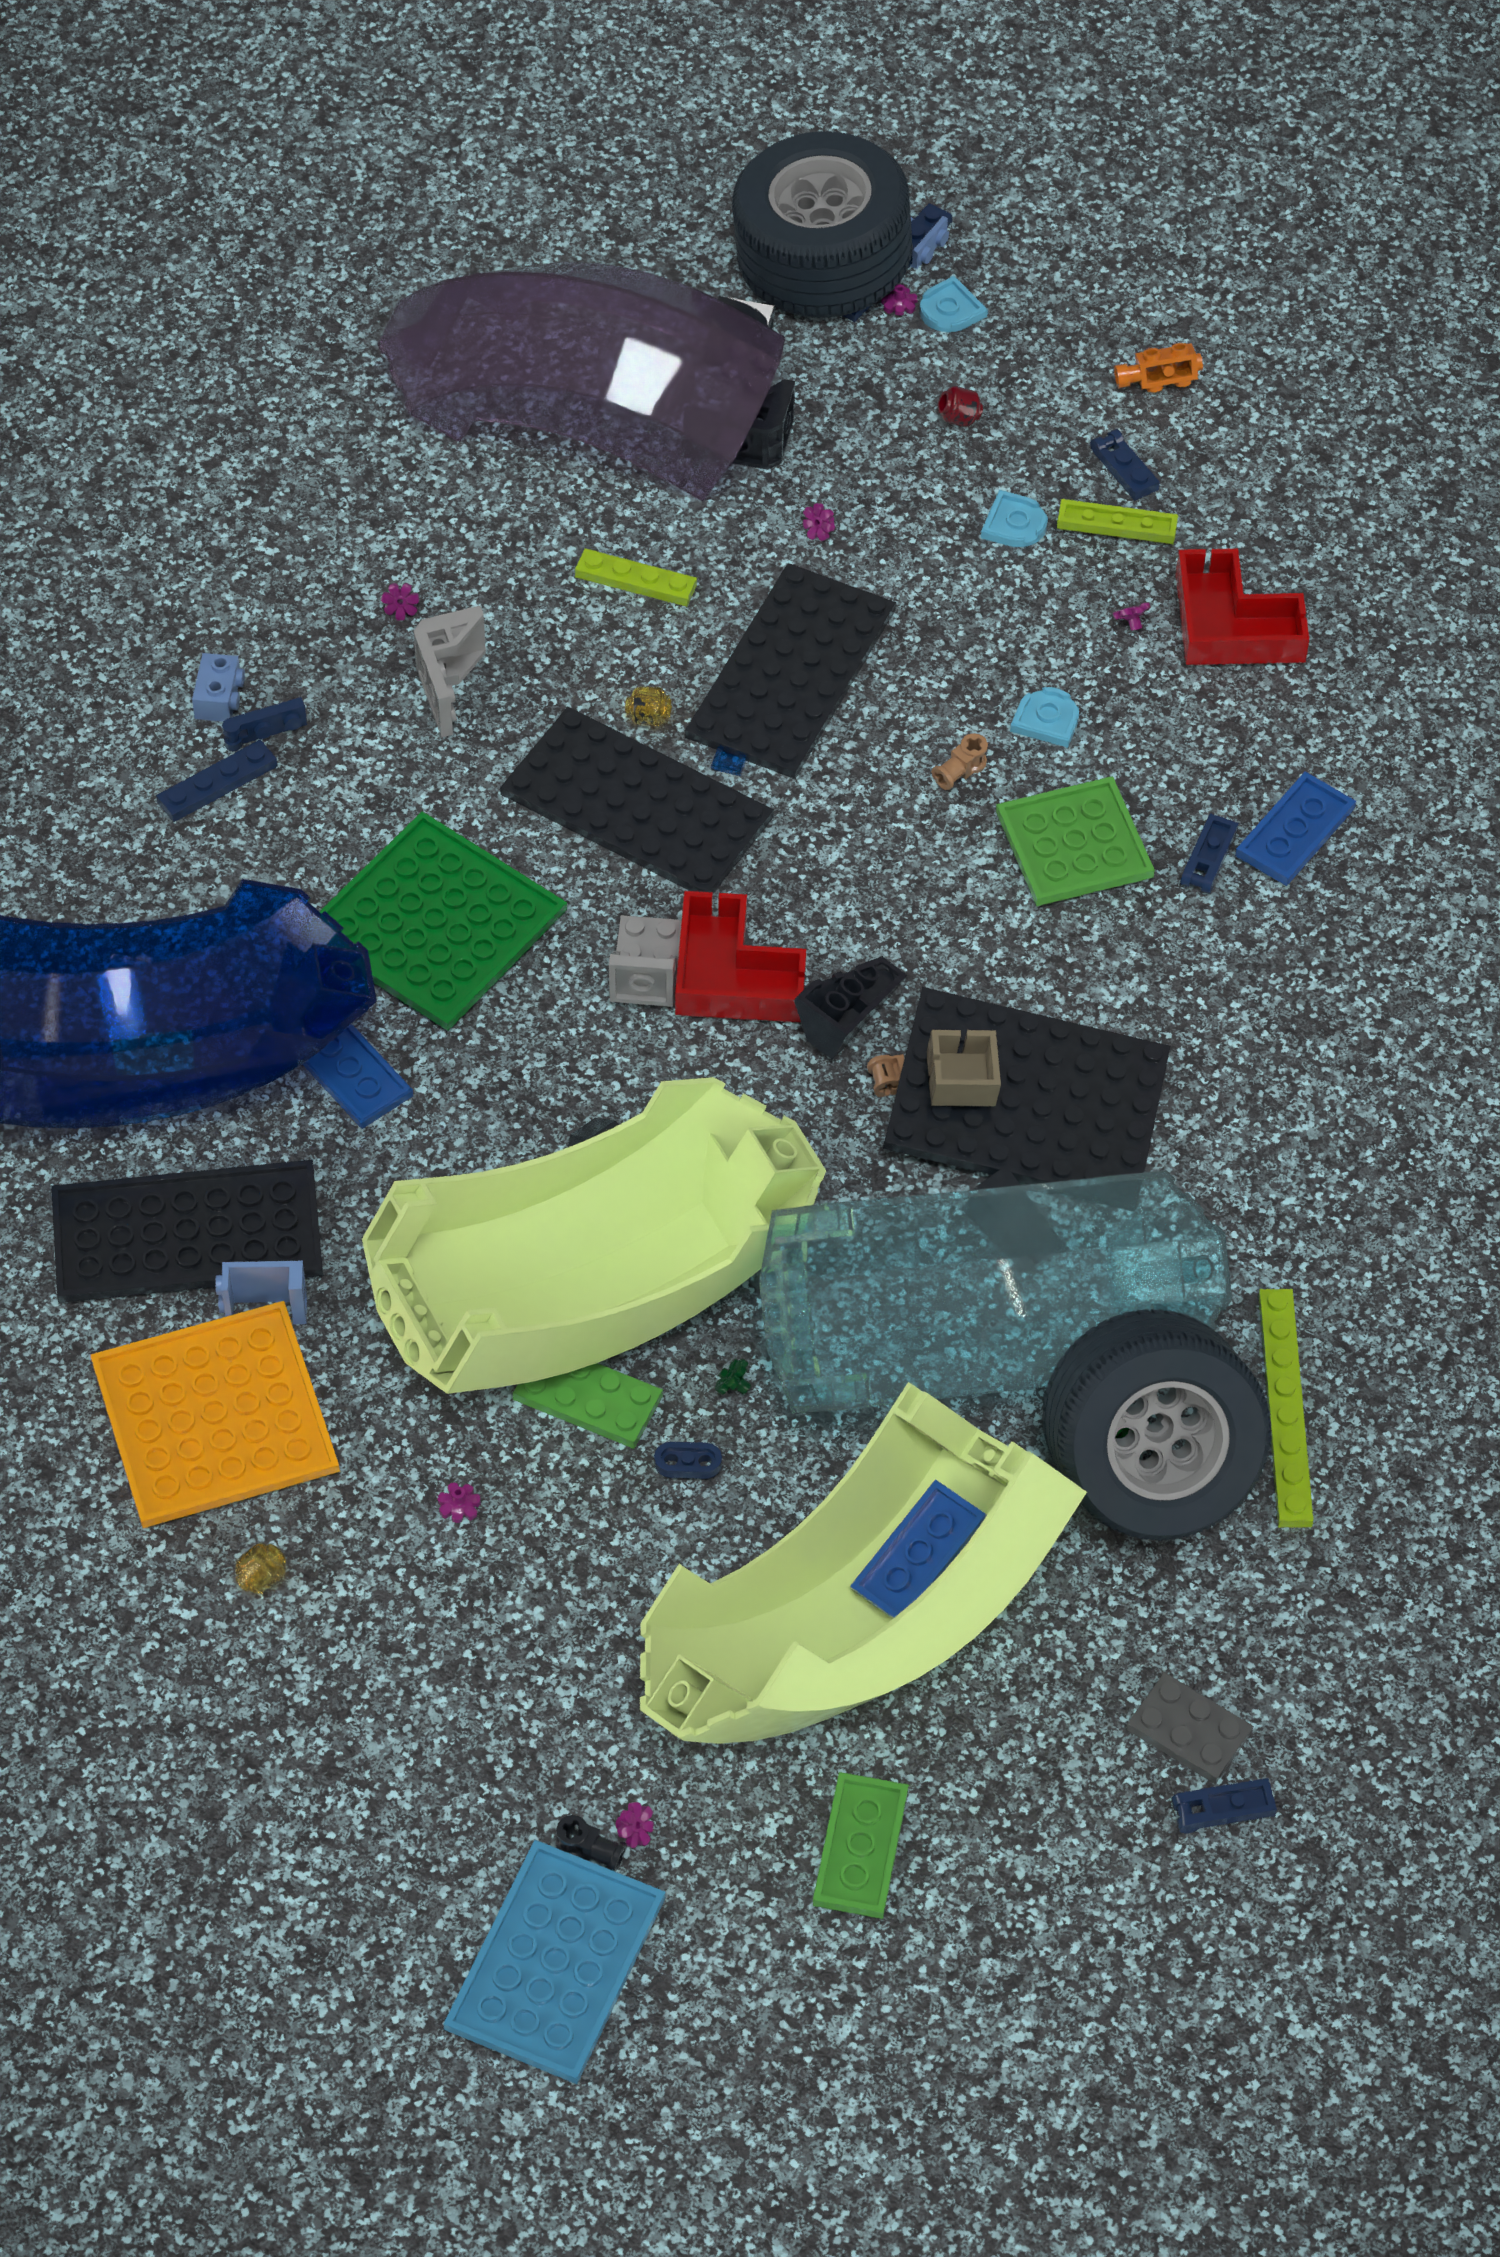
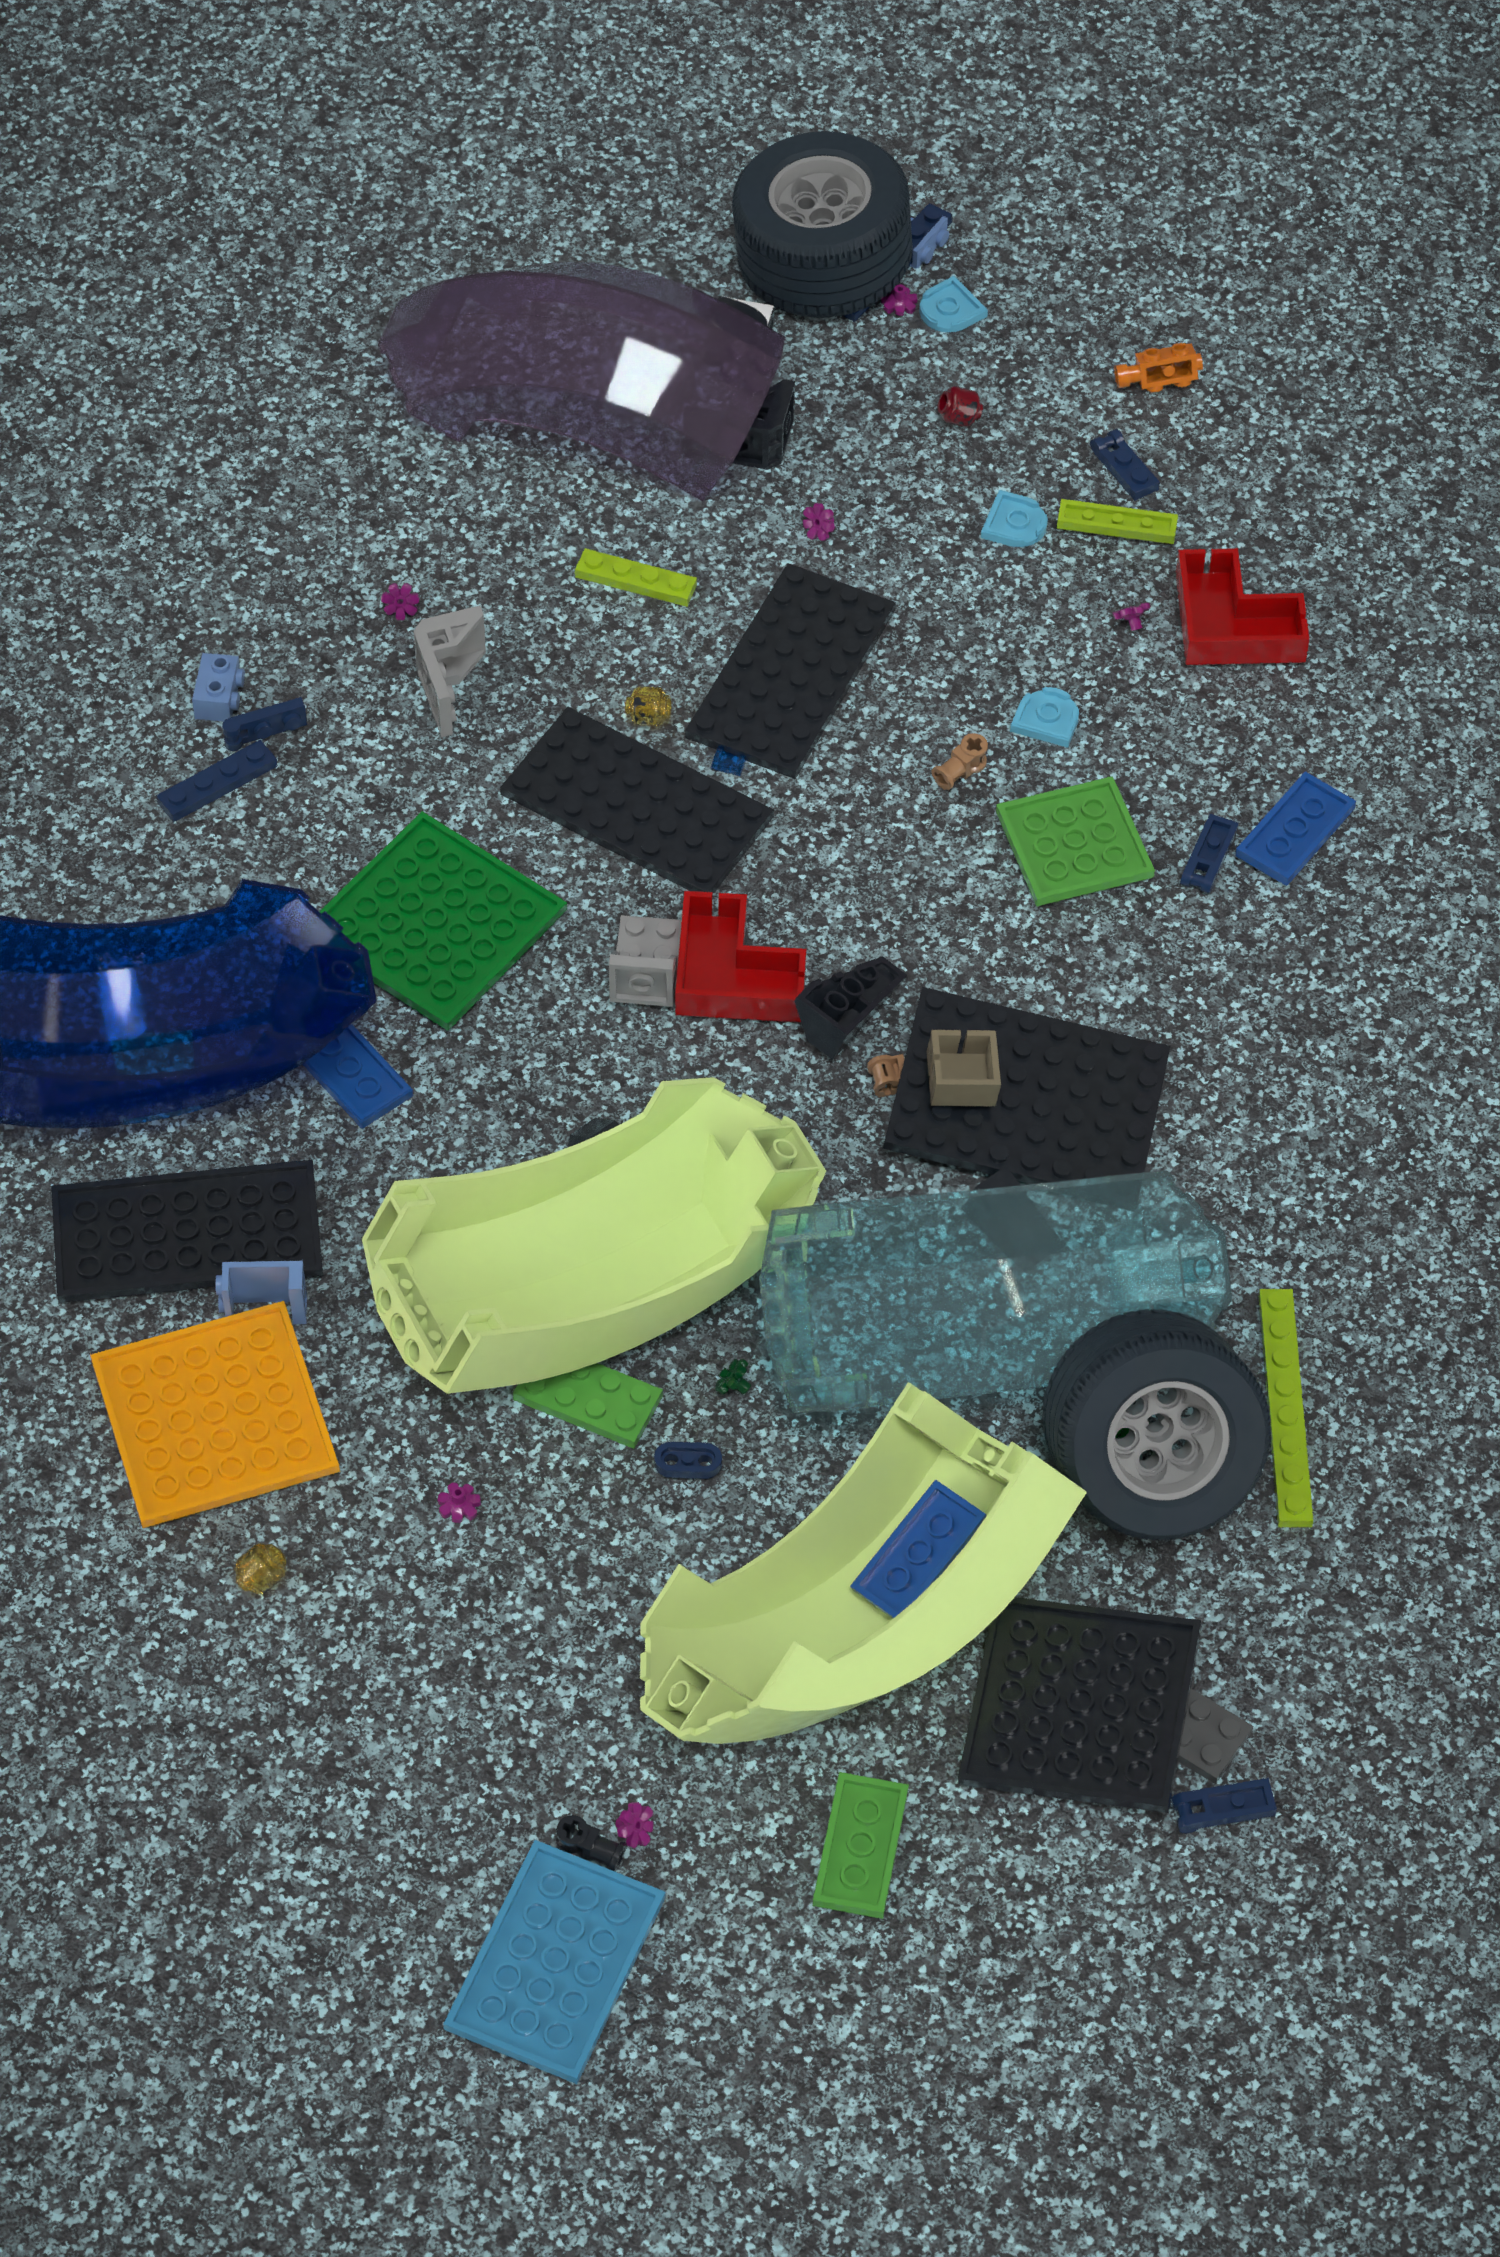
none -> black plate [958,1597,1202,1813]

